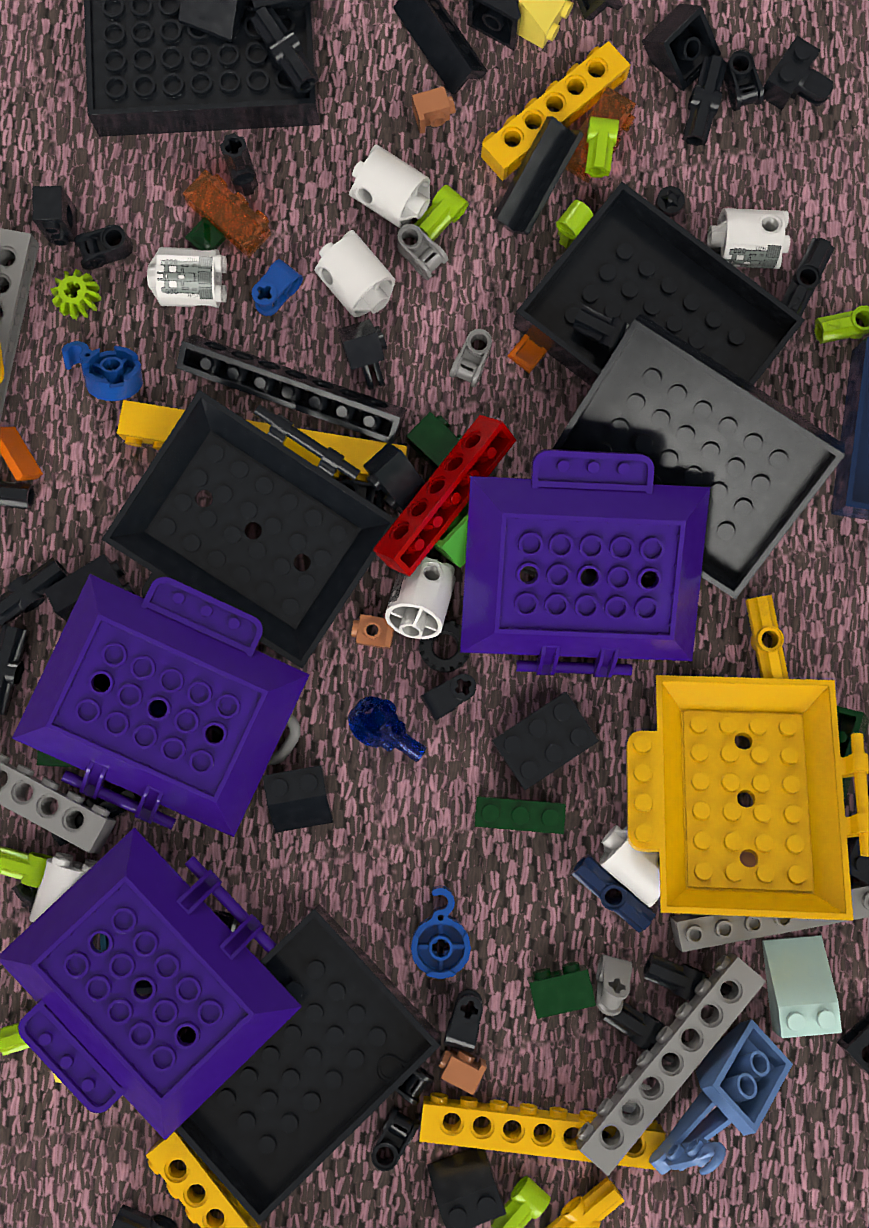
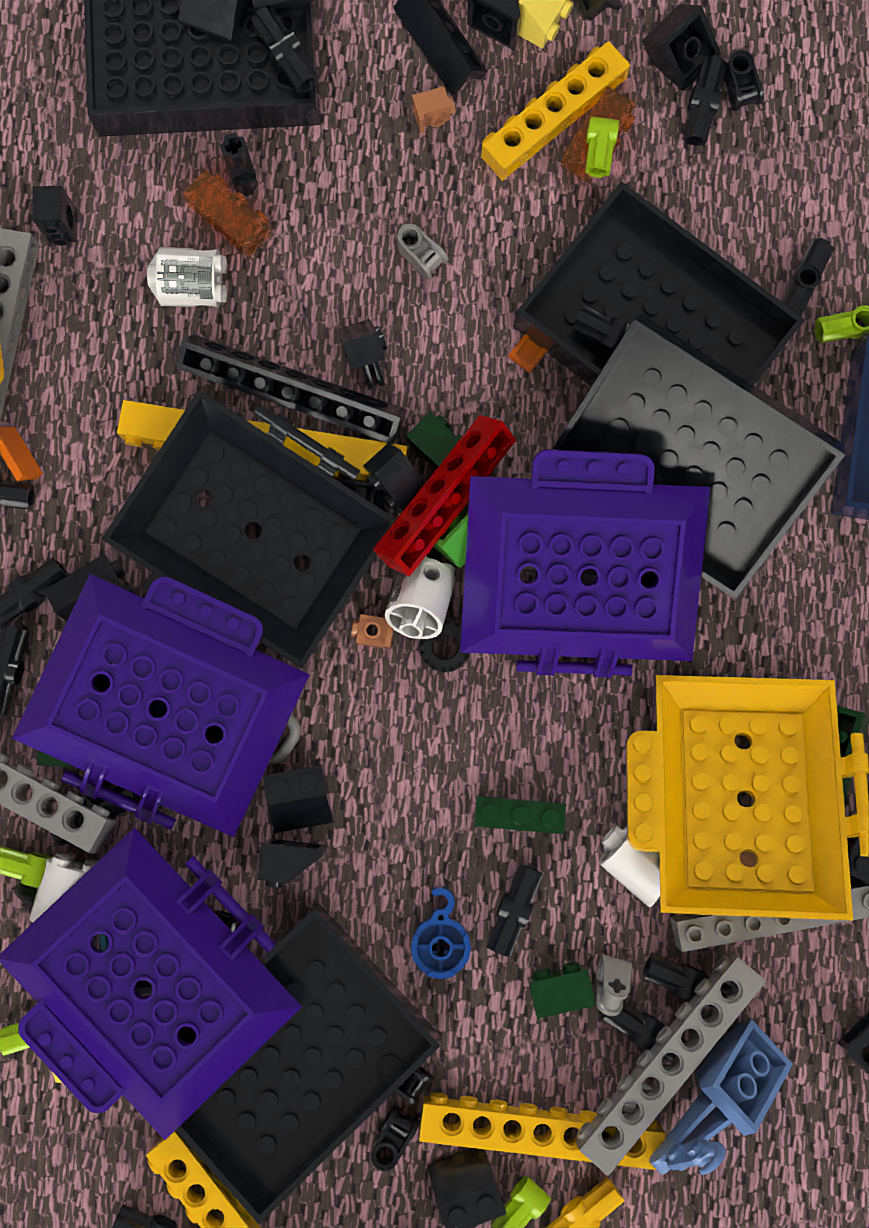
lime gear [50,269,101,320] -> none
blue piece [62,341,143,401] -> none
black piece [74,224,133,270] -> none
dark green tile [185,217,226,251] -> none
blue piece [252,259,303,316] -> none
white cylinder [314,230,395,317] -> none
clear blue pin [348,696,427,762] -> none
white cylinder [349,144,430,228] -> none
lime piece [415,185,469,242] -> none
black piece [420,674,476,721] -> none
nougat brick [438,1049,487,1095] -> none
black piece [443,989,483,1053] -> none
light grey piece [449,329,492,388] -> none
black brick [490,692,599,790] -> none
black panel [492,116,584,235] -> none
lime piece [556,200,593,249] -> none
dark blue piece [571,854,656,933] -> none
black tile [655,186,685,217] -> none
white cylinder [707,208,790,269] -> none
yellow piece [745,595,789,679] -> none
light aqua slope [762,935,842,1038] -> none
black brick [763,35,833,111] -> none
none -> black slope [258,838,328,888]
none -> black piece [486,863,543,958]

